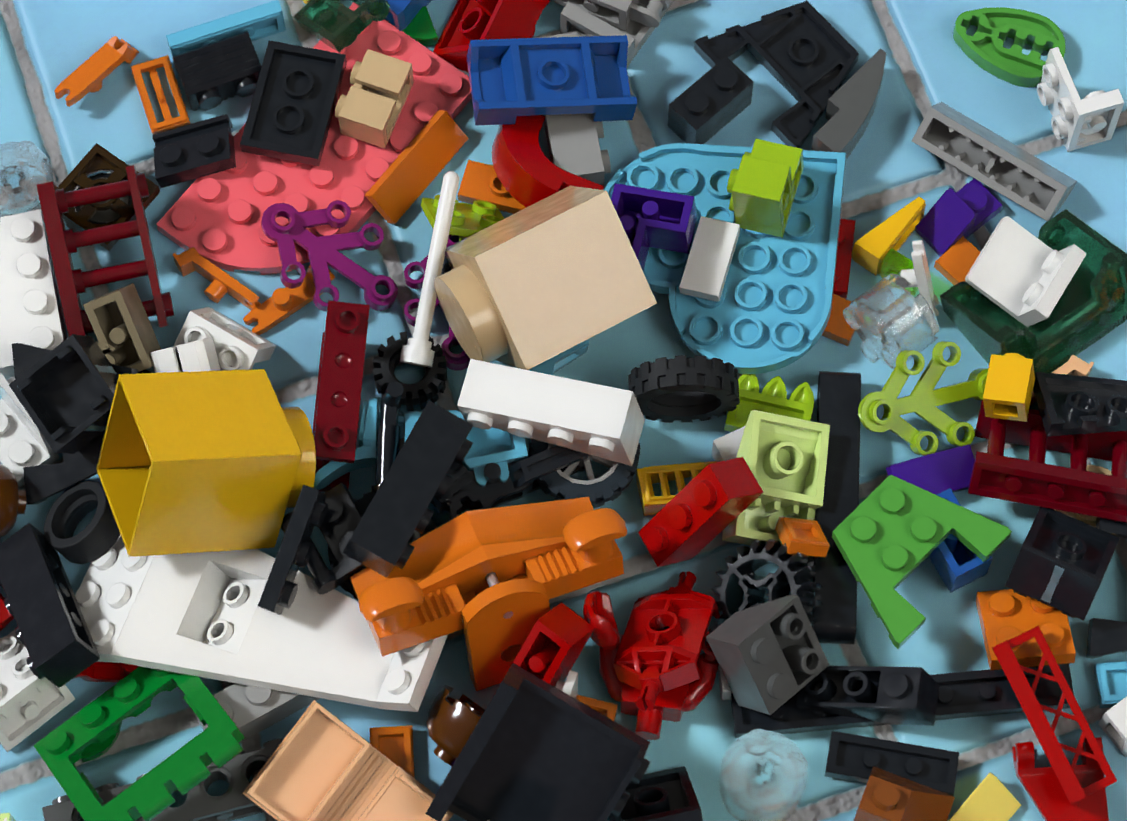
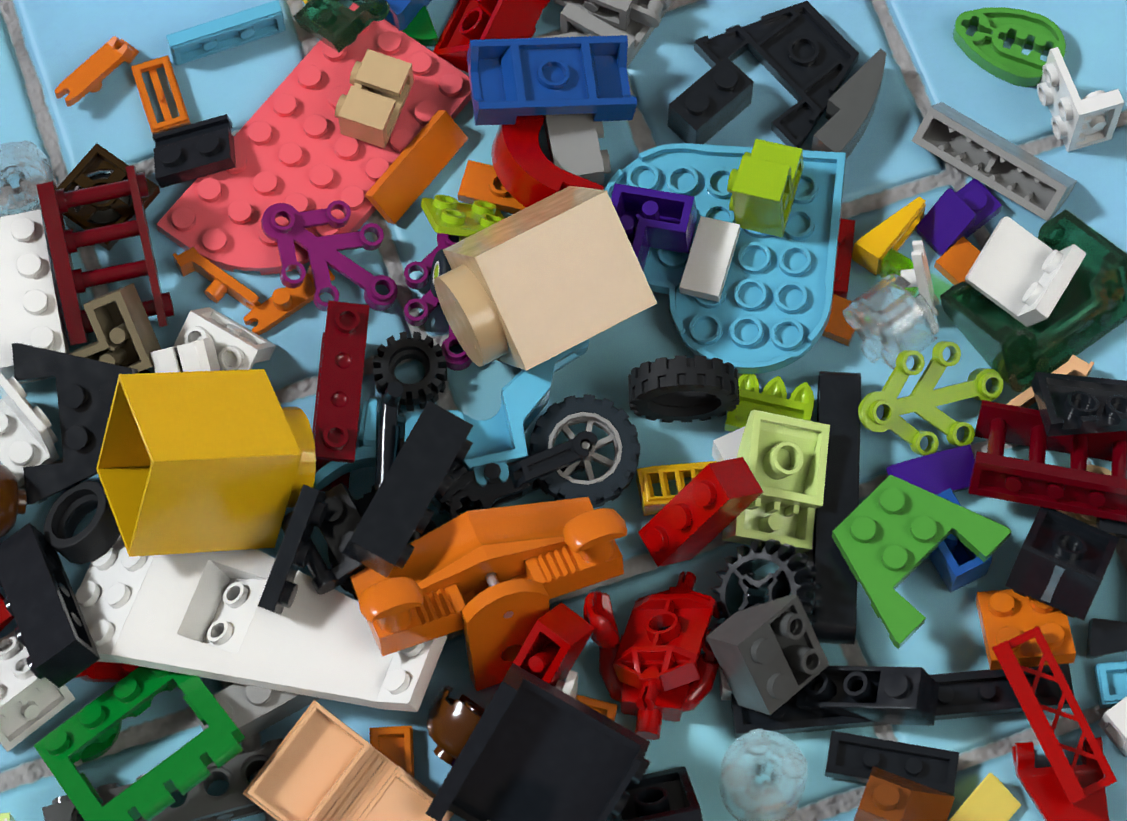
black container [9,334,119,454] -> none
black brick [173,31,262,111] -> none
black plate [240,40,347,166] -> none
white piece [400,171,459,368] -> none
white wedge [457,359,645,466] -> none
orange tile [775,517,830,558] -> none
yellow brick [983,353,1035,422] -> none

